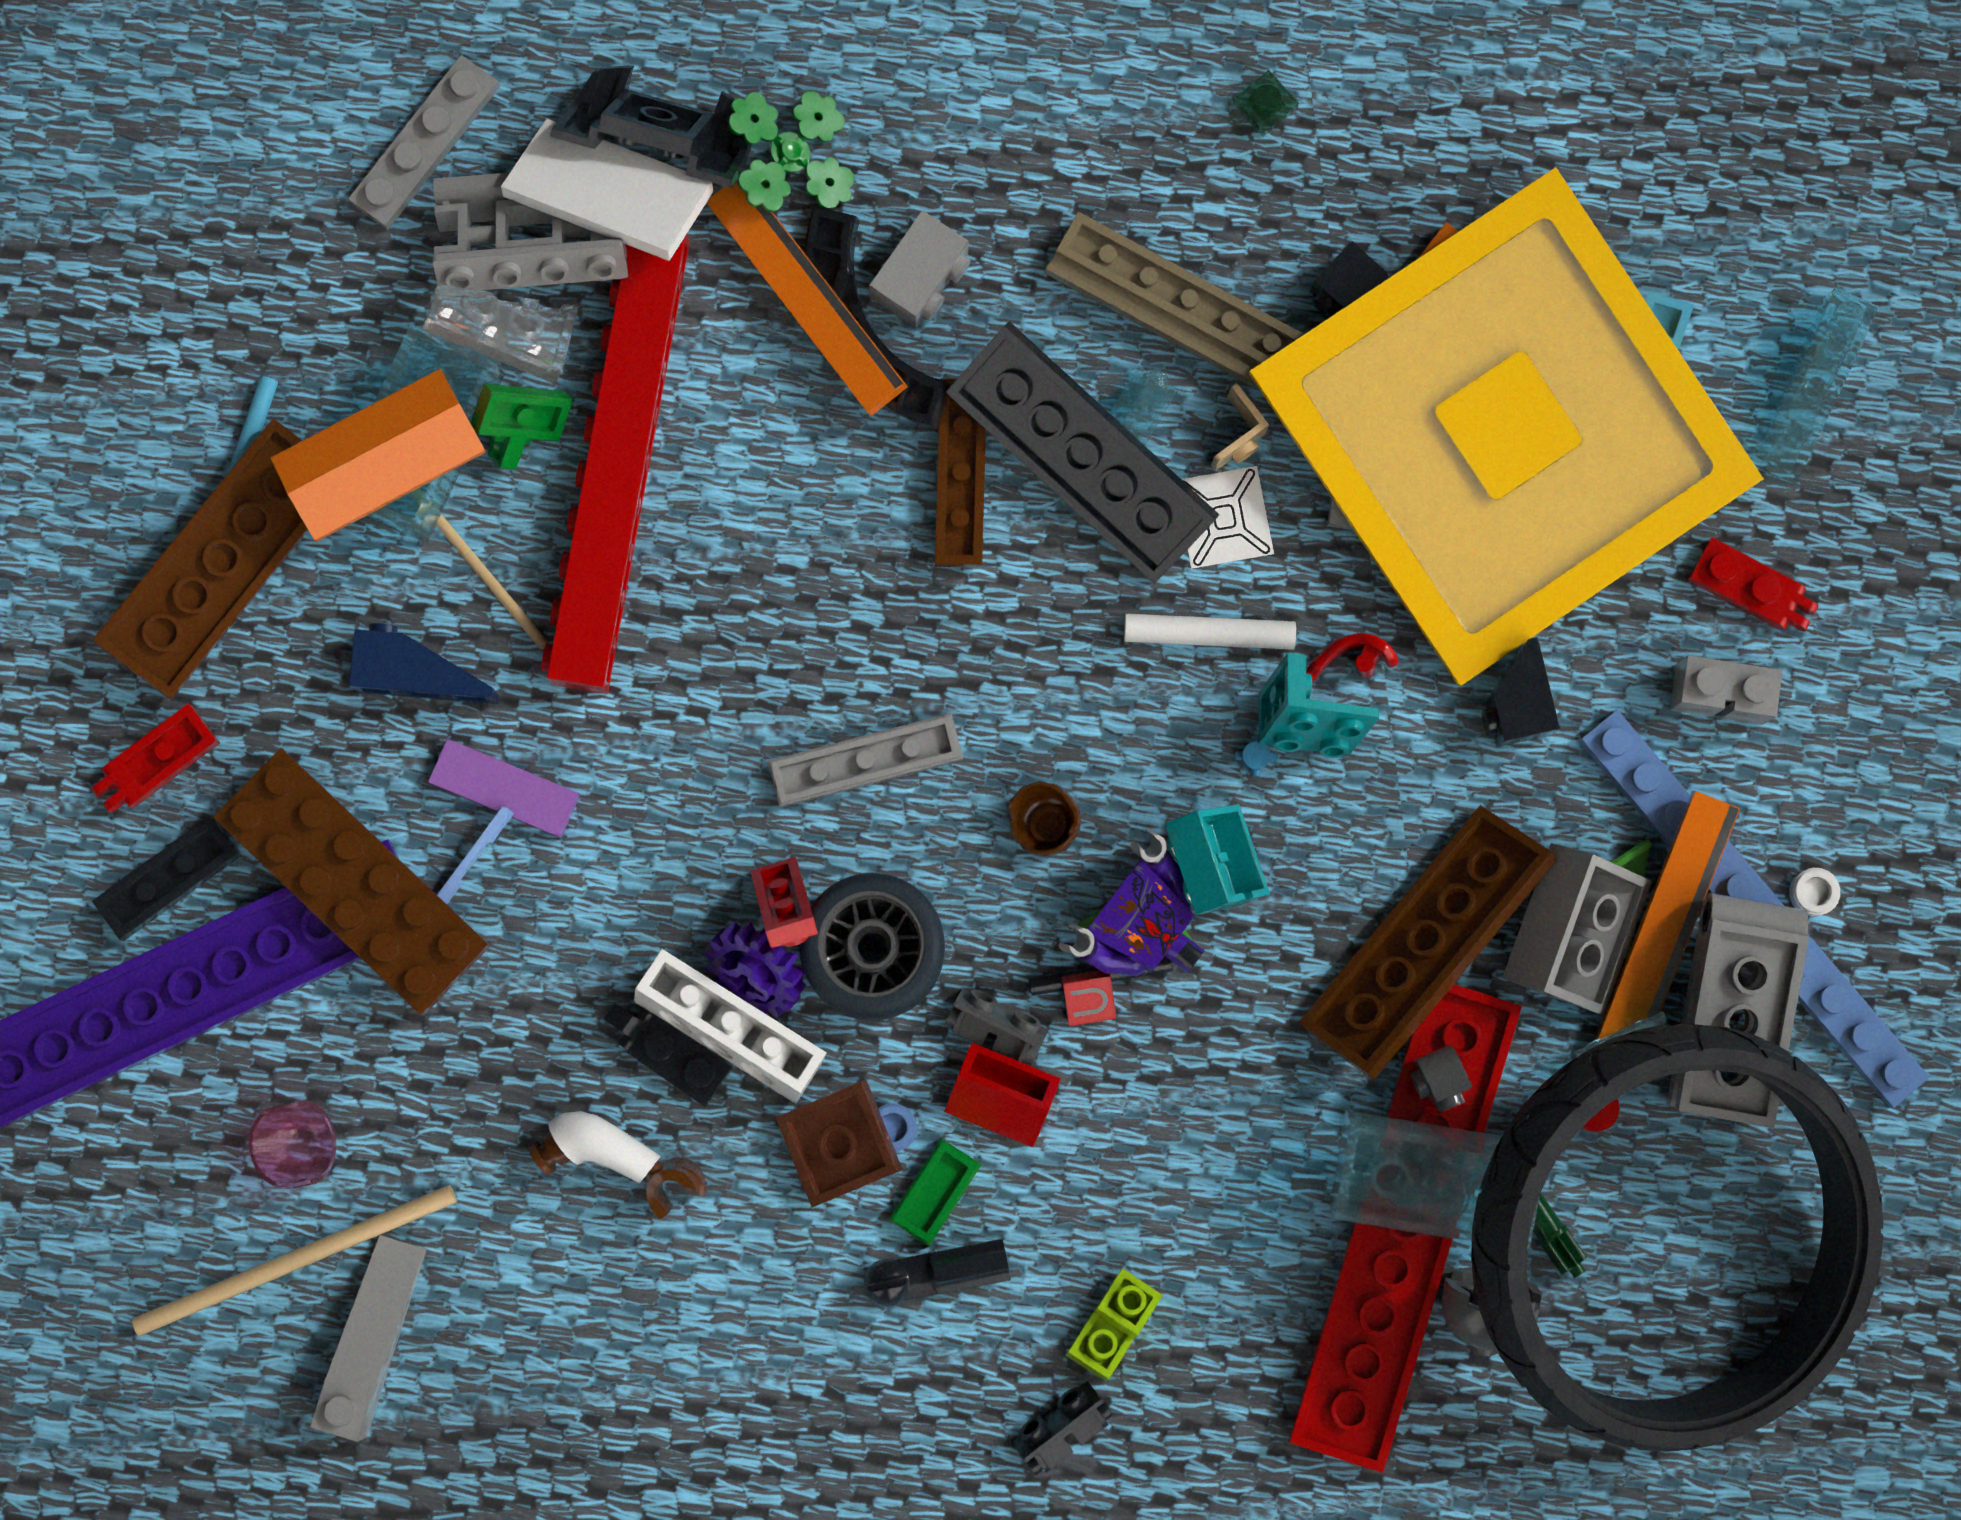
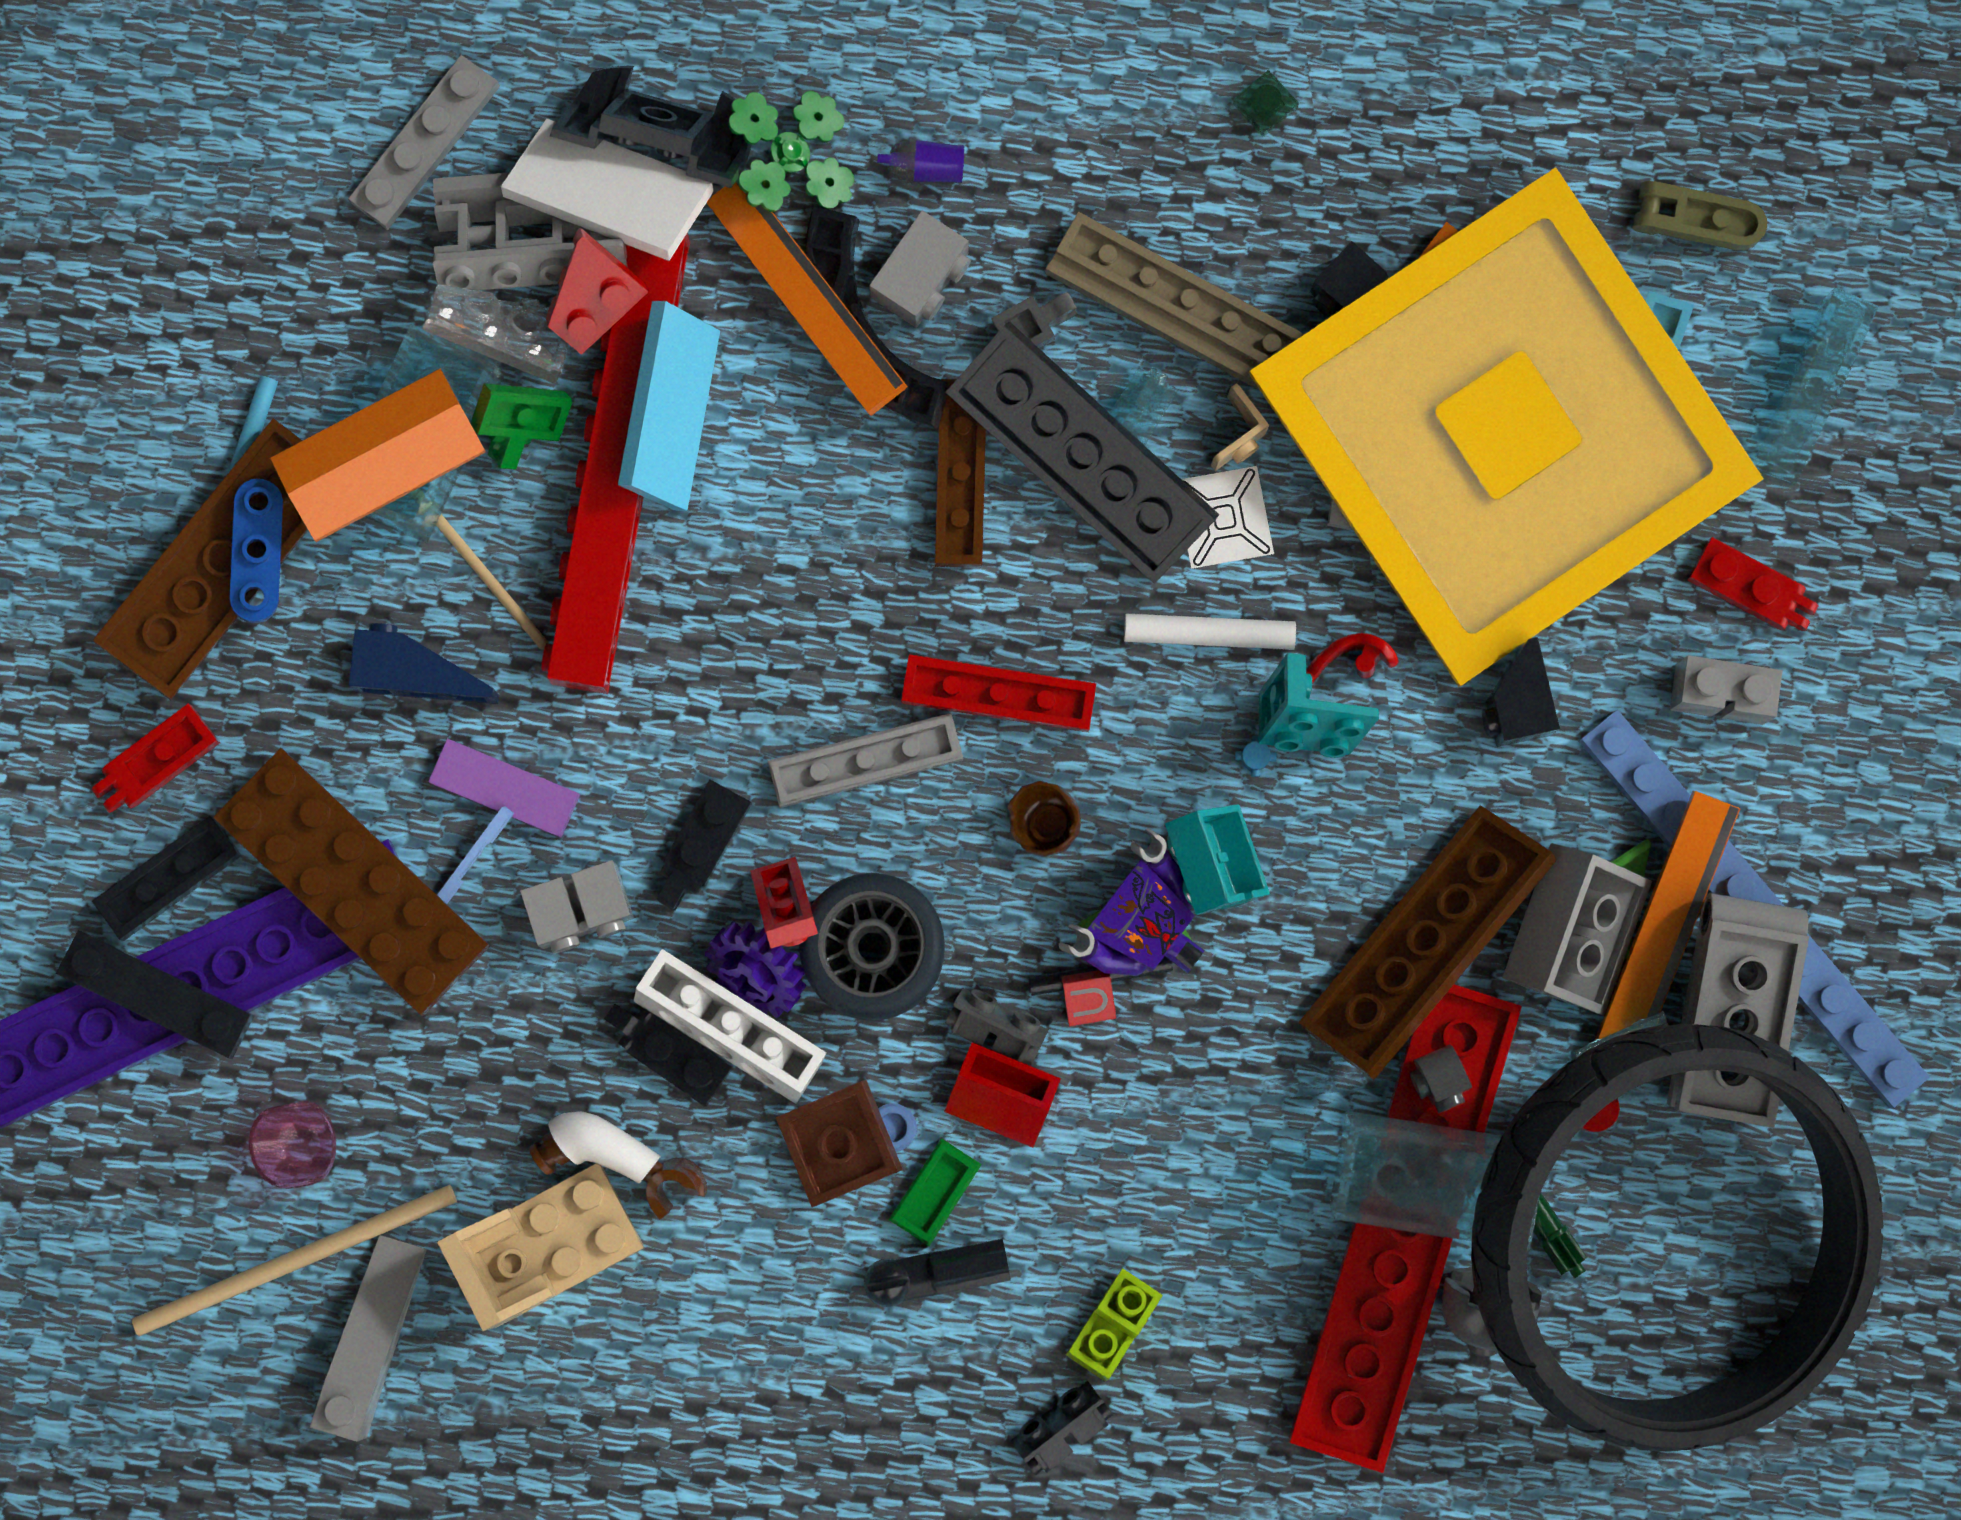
white tile [1789,868,1840,916] -> none
none -> black plate [55,930,255,1059]
none -> blue plate [230,479,283,623]
none -> tan bracket [437,1163,645,1331]
none -> light grey piece [520,860,634,954]
none -> wing [546,228,648,355]
none -> medium azure tile [618,301,720,511]
none -> black hinge [657,779,752,911]
none -> dark purple piece [877,137,965,184]
none -> red plate [901,654,1097,733]
none -> dark grey plate [991,292,1077,349]
none -> olive plate [1632,181,1767,251]

